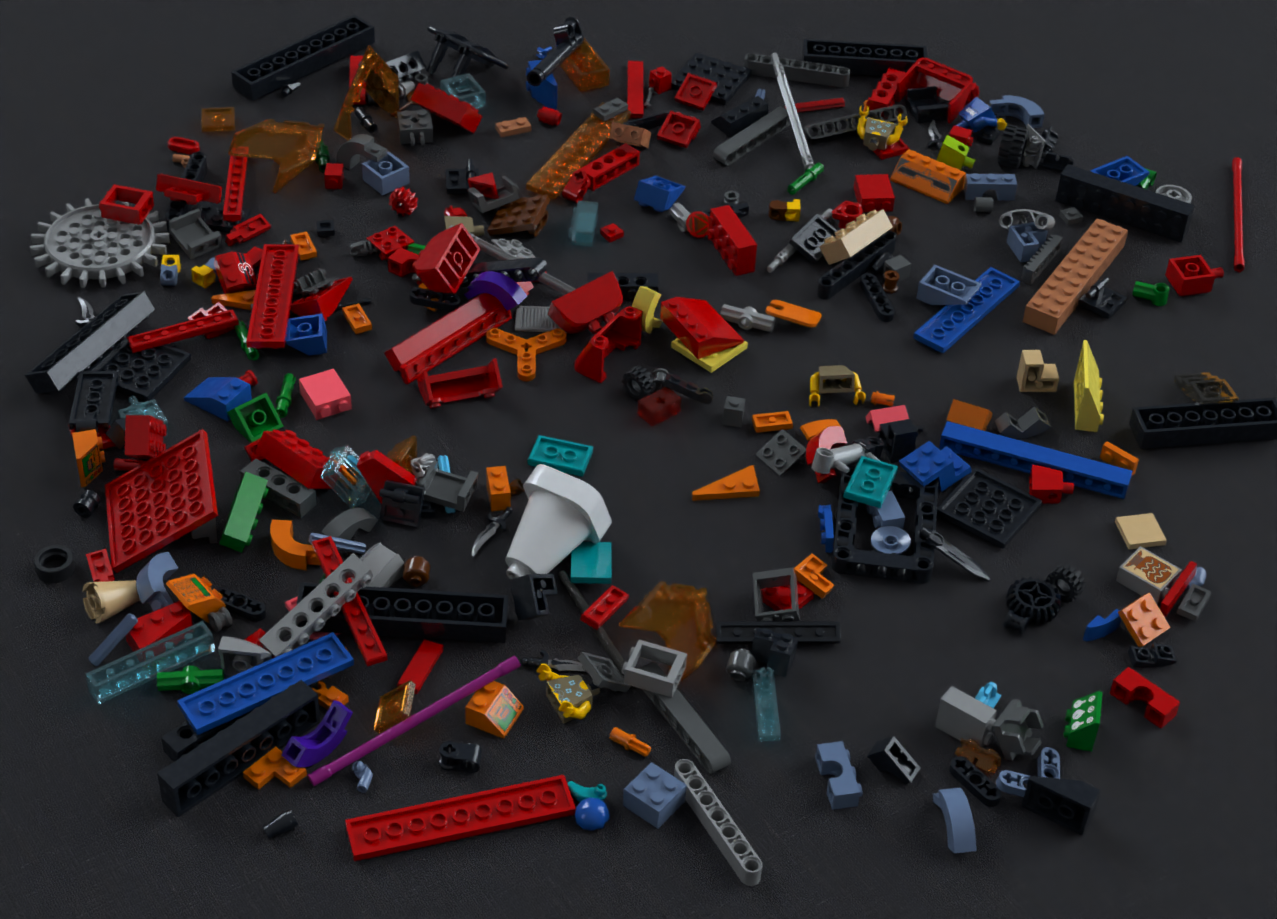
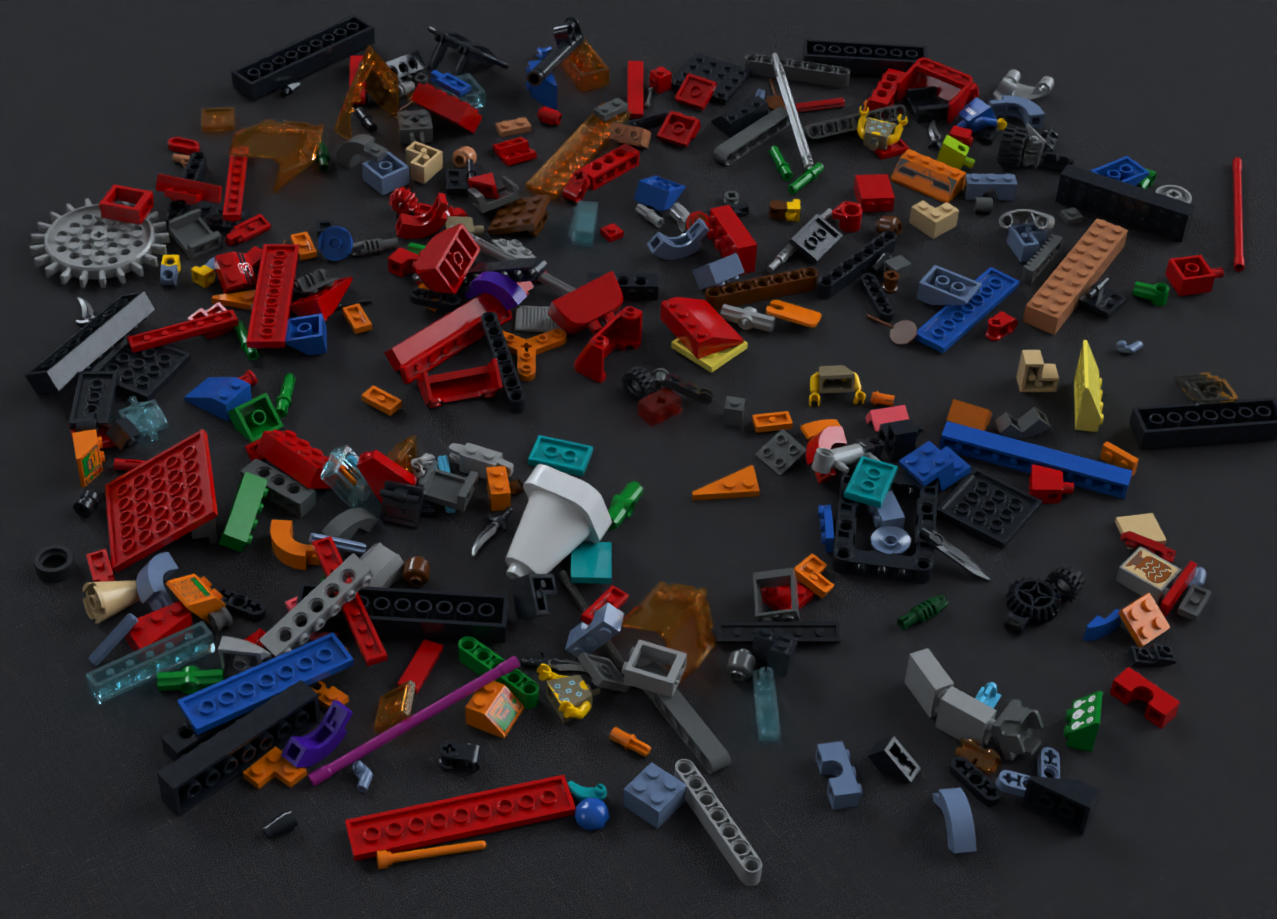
red brick [125,415,167,460] -> none
coral brick [299,369,352,420] -> none
red brick [324,163,344,189] -> none
red hinge [366,226,414,260] -> none
light yellow arch [632,286,662,334] -> none
tan brick [819,209,893,265] -> none
none -> blue tile [318,226,353,261]
none -> orange plate [361,385,402,416]
none -> orange piece [376,840,486,870]
none -> red arch [395,193,448,239]
none -> tan brick [405,141,443,184]
none -> red plate [414,203,433,216]
none -> blue hinge [431,70,471,97]
none -> light grey hinge [449,442,514,479]
none -> nougat head [452,146,477,169]
none -> green beam [458,637,539,709]
none -> black beam [481,312,525,414]
none -> red slope [492,137,537,166]
none -> sand blue arch [565,603,624,658]
none -> green piece [608,481,643,531]
none -> light grey axle [635,204,664,228]
none -> sand blue arch [647,218,710,260]
none -> sand blue brick [692,253,744,290]
none -> reddish brown beam [705,267,818,310]
none -> reddish brown piece [765,78,785,110]
none -> green pin [769,146,793,181]
none -> piece [866,314,917,345]
none -> dark green hinge [897,594,949,630]
none -> light grey brick [905,648,954,718]
none -> tan brick [909,201,959,239]
none -> red piece [985,311,1018,341]
none -> light grey panel [993,69,1054,100]
none -> sand blue arm [1117,340,1143,354]
none -> red hinge [1120,531,1176,563]

